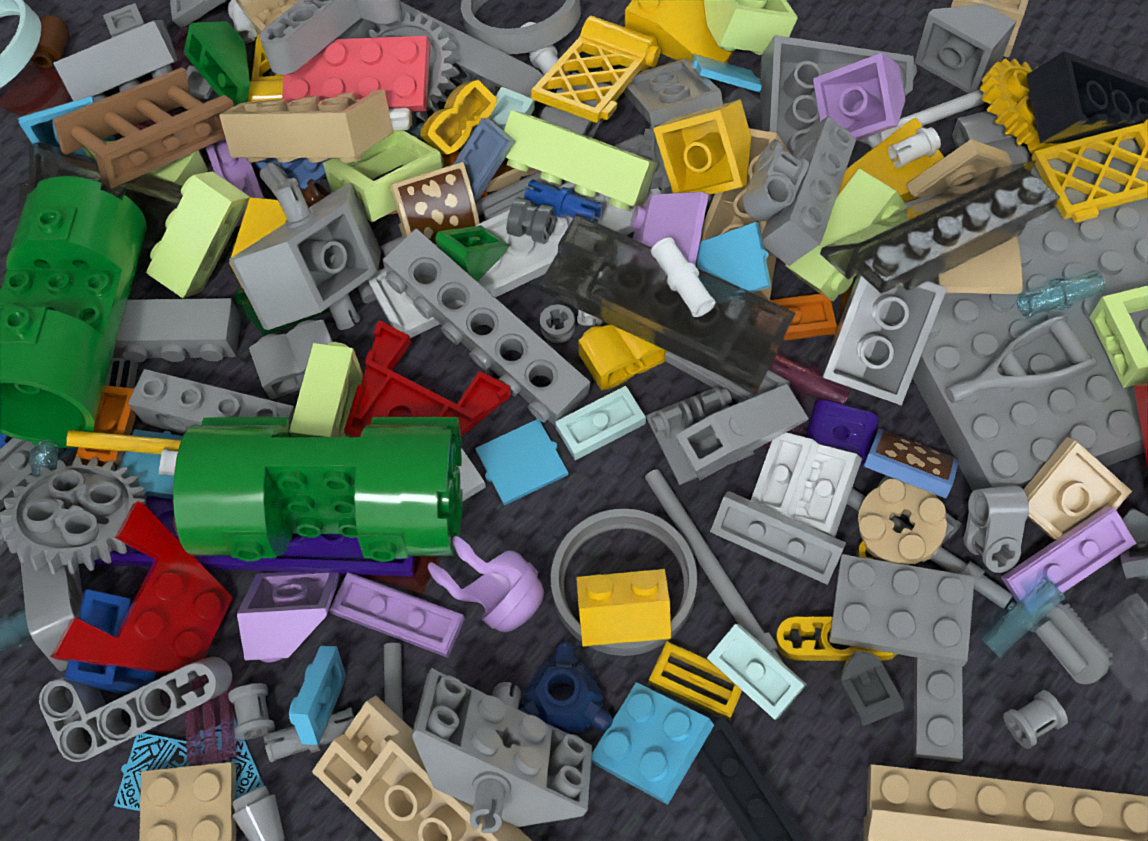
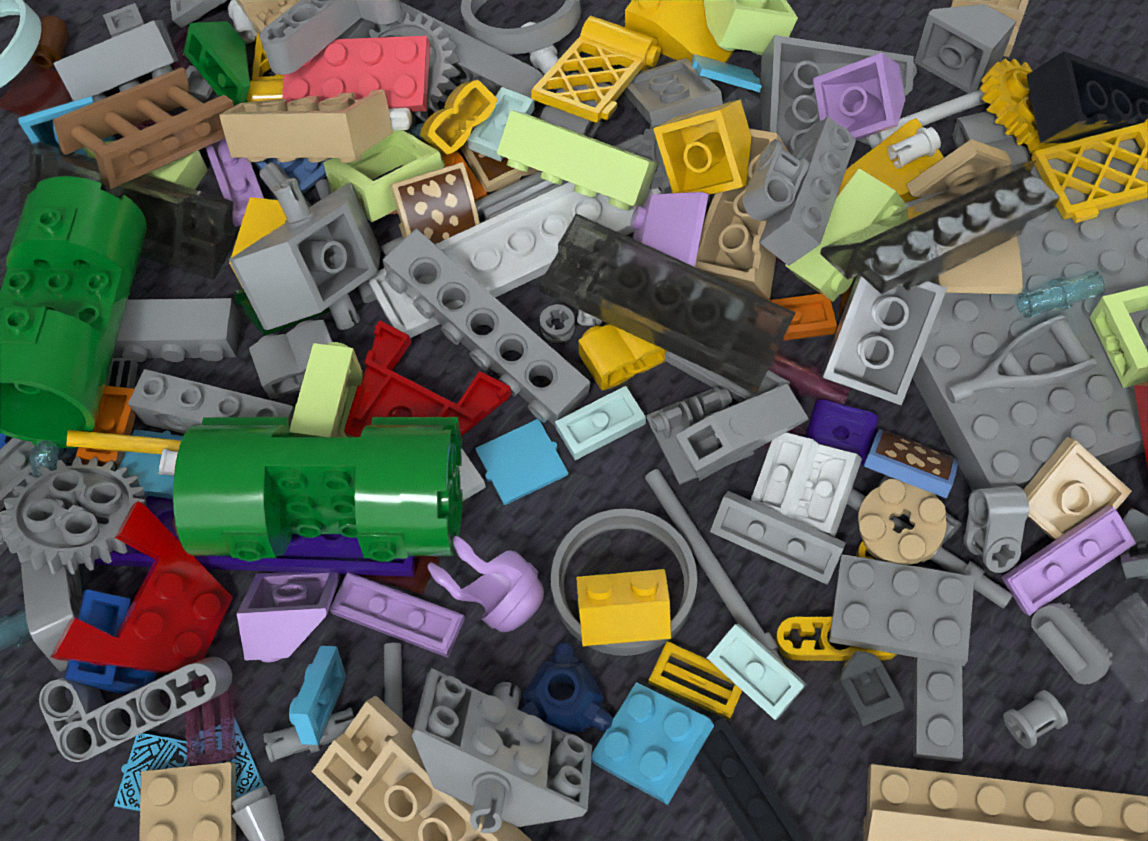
yellowish green brick [146,171,250,298] -> none
light grey bush [228,683,275,740] -> none
reddish brown bush [300,179,329,208] -> none
green slope [435,225,510,282] -> none
sand blue plate [453,118,515,203] -> none
dark grey wheel [506,197,556,244] -> none
blue pin [524,179,603,226] -> none
white pin [651,237,716,317] -> none
medium azure piece [696,222,771,305] -> none
clear light blue pin [980,577,1066,659] -> none

